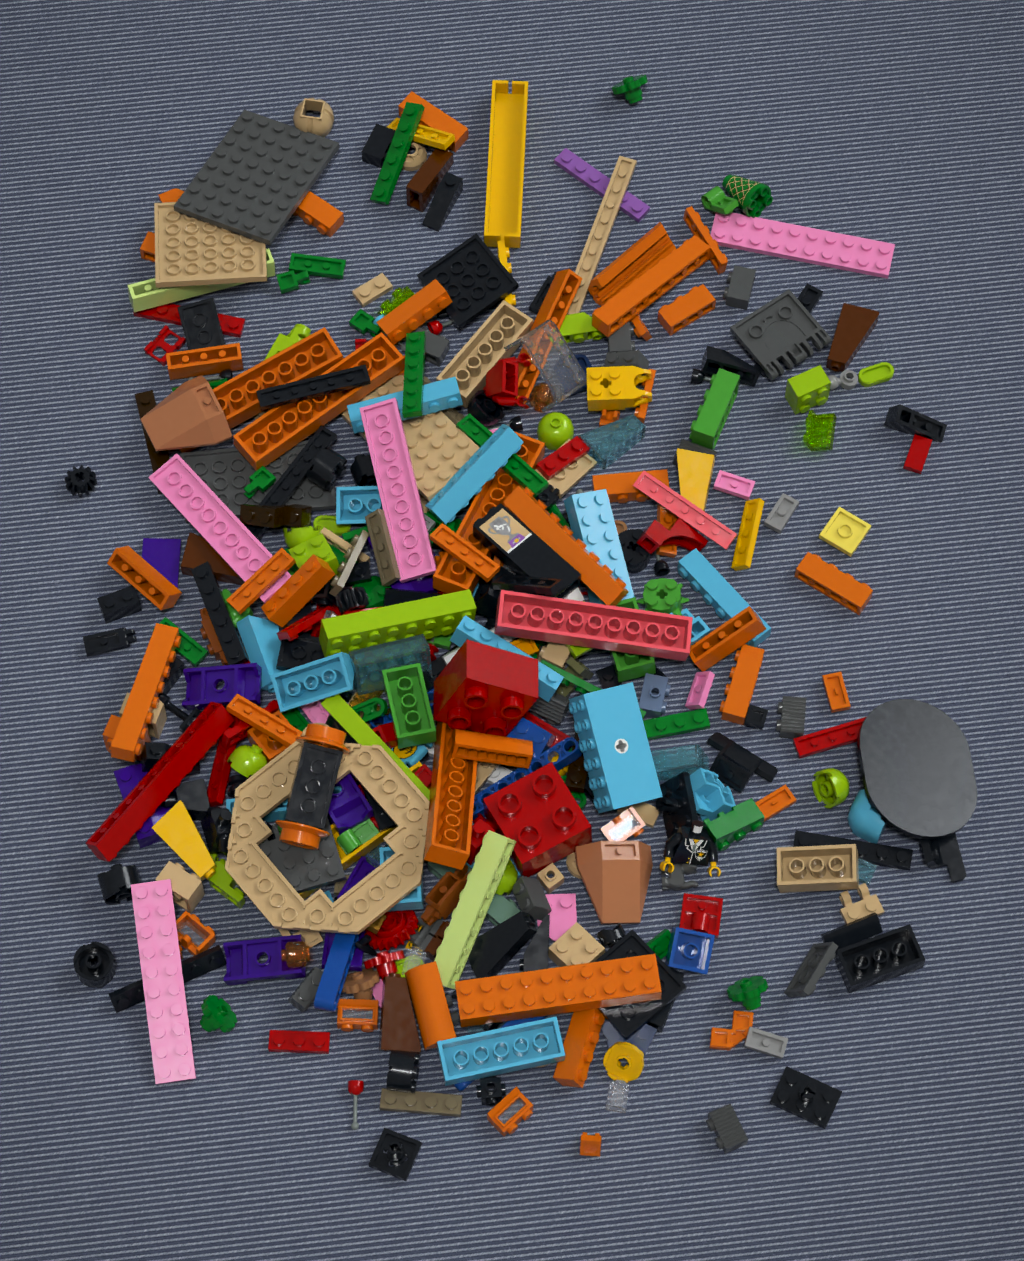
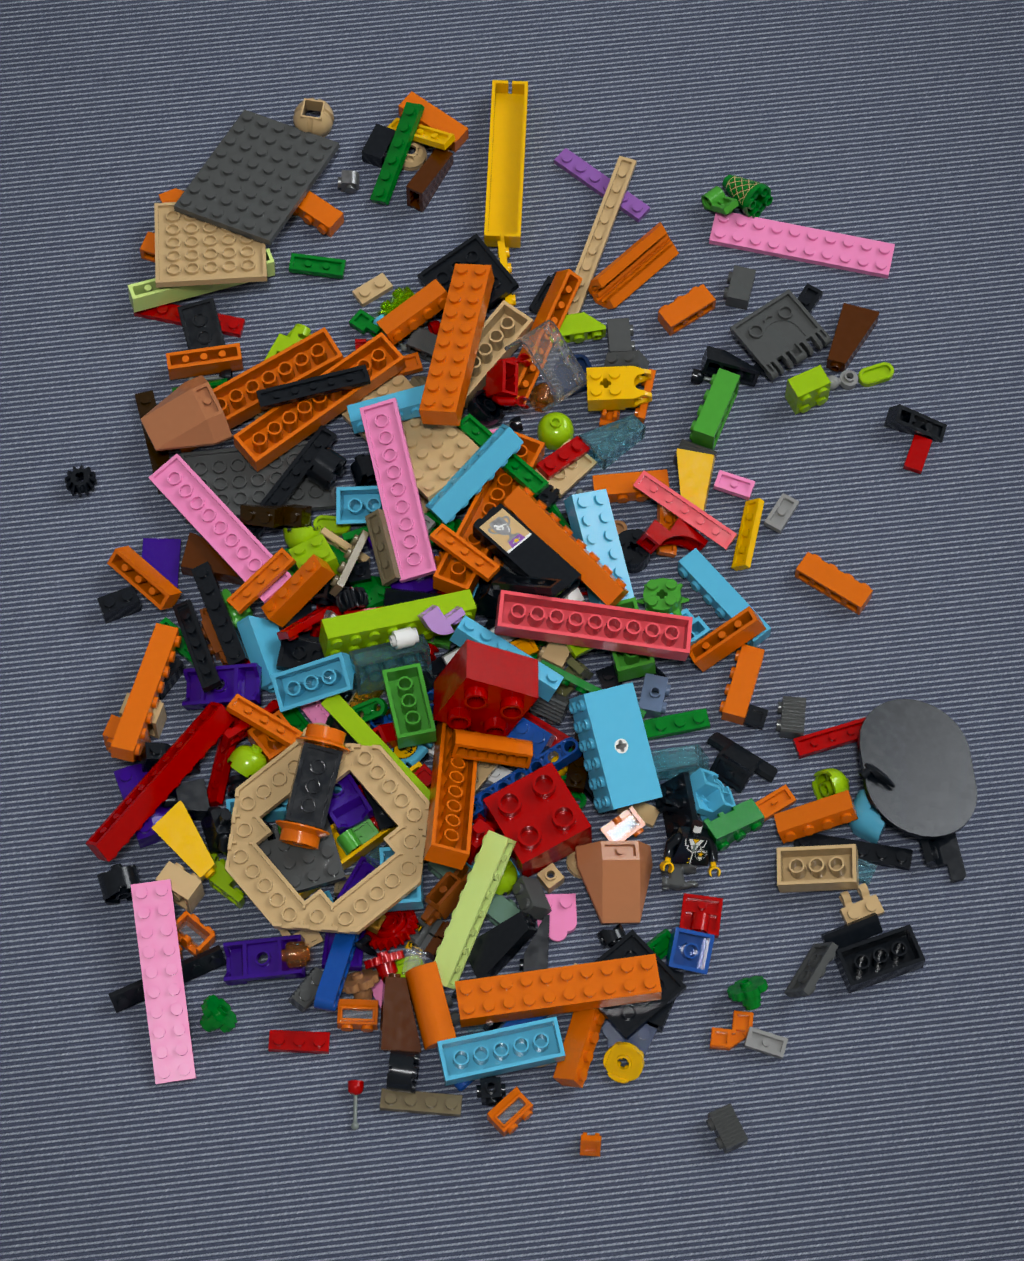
black brick [73,942,116,988] -> none
black hinge [83,627,137,657] -> none
red piece [144,325,186,366] -> none
black bar [159,693,202,733] -> none
green plate [244,466,276,499] -> none
green plate [276,270,311,294] -> none
black plate [368,1127,422,1182] -> none
green plate [402,331,426,418] -> none
black slope [422,172,463,232] -> none
tan brick [548,922,605,967] -> none
orange brick [592,235,711,337] -> none
clear brick [606,1080,630,1113] -> none
green plant [612,74,648,104] -> none
orange plate [629,314,652,341] -> none
black hinge [654,550,670,576] -> none
orange plate [683,206,728,274] -> none
bright pink plate [685,671,715,710] -> none
black plate [770,1066,842,1129] -> none
clear neon green bracket [803,410,836,451] -> none
light yellow plate [819,507,871,557] -> none
orange plate [822,672,851,713] -> none
none -> black plate [172,599,222,693]
none -> flat silver plate [338,170,360,193]
none -> white brick [389,627,419,650]
none -> lavender brick [417,605,466,635]
none -> orange brick [419,263,495,426]
none -> orange brick [774,790,858,844]
none -> black bar [859,763,895,788]

